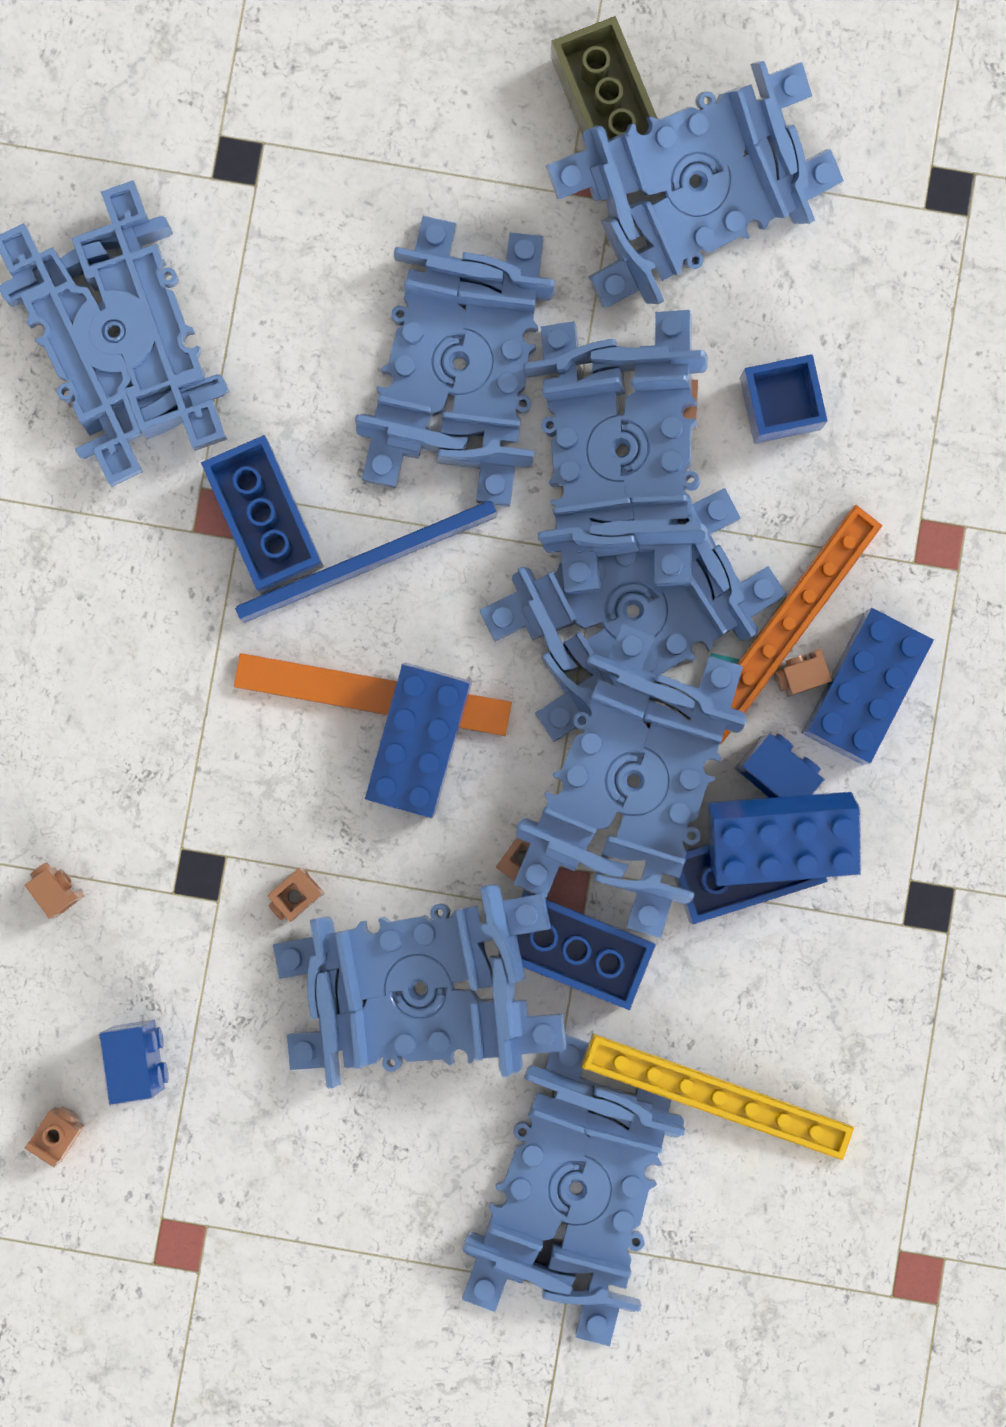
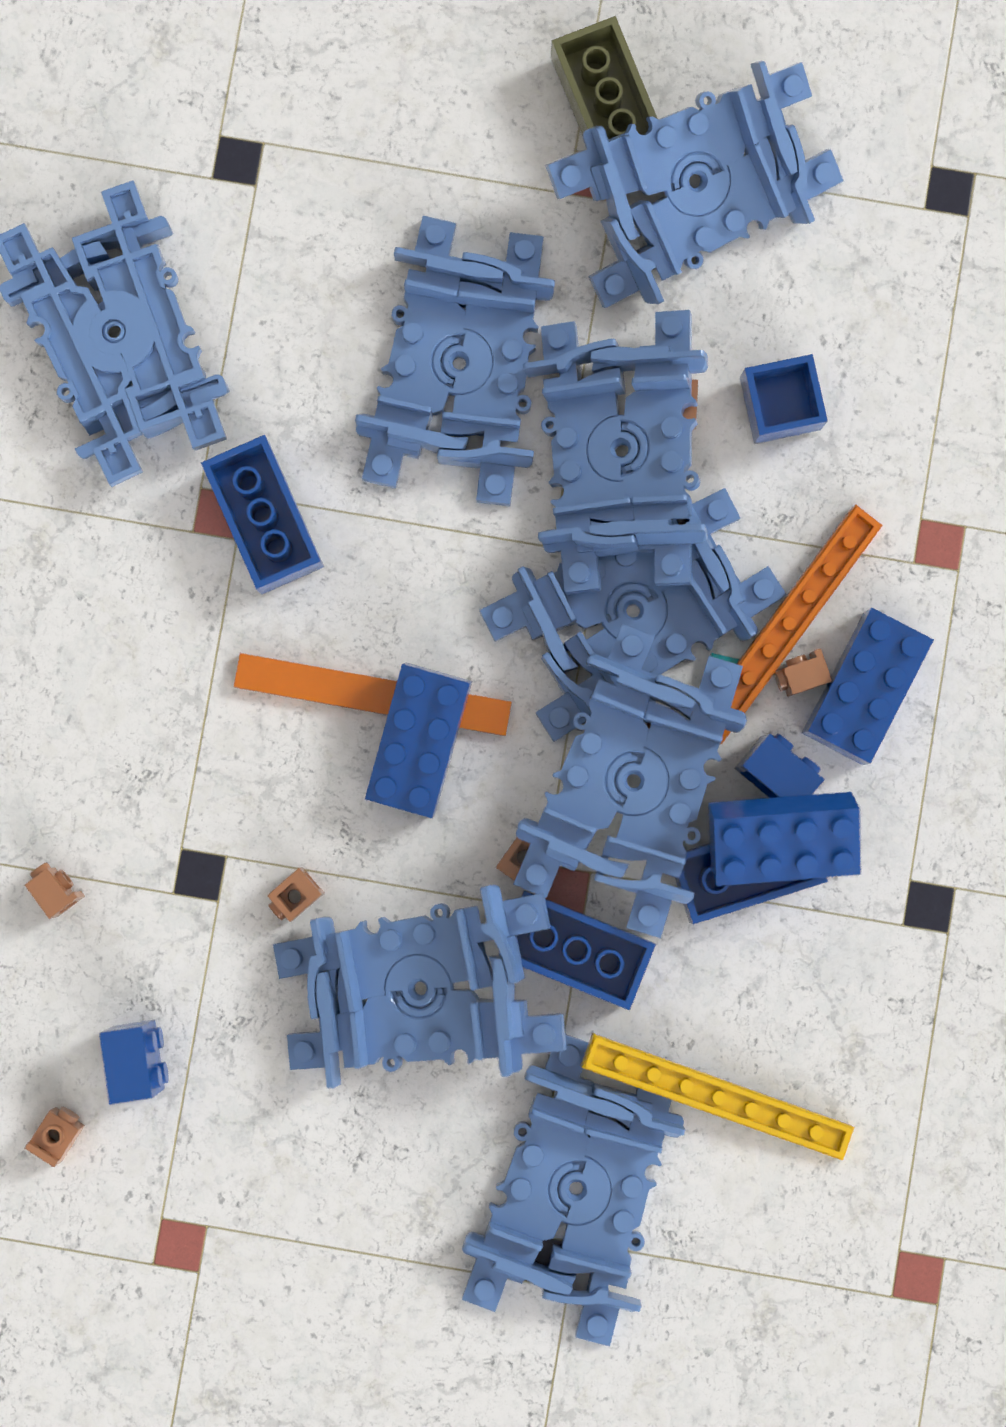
blue tile [235,500,497,623] -> none

